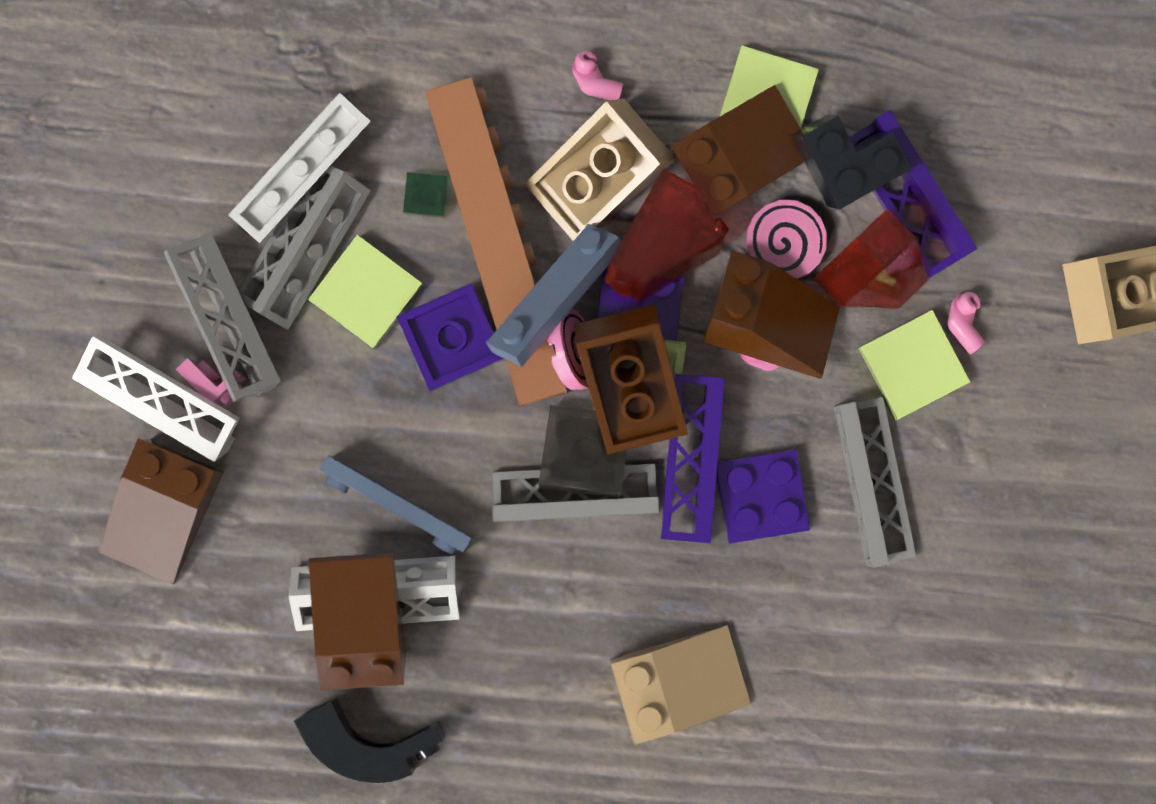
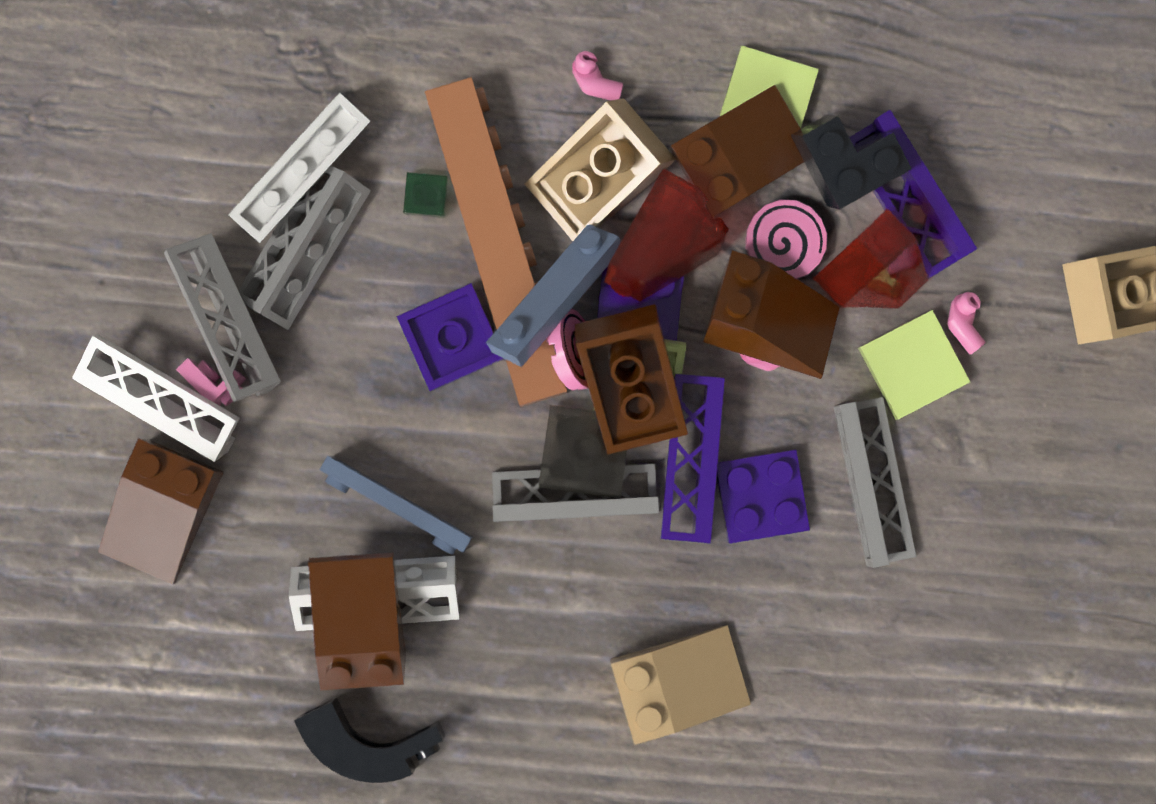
yellowish green tile [308,235,423,349] -> none

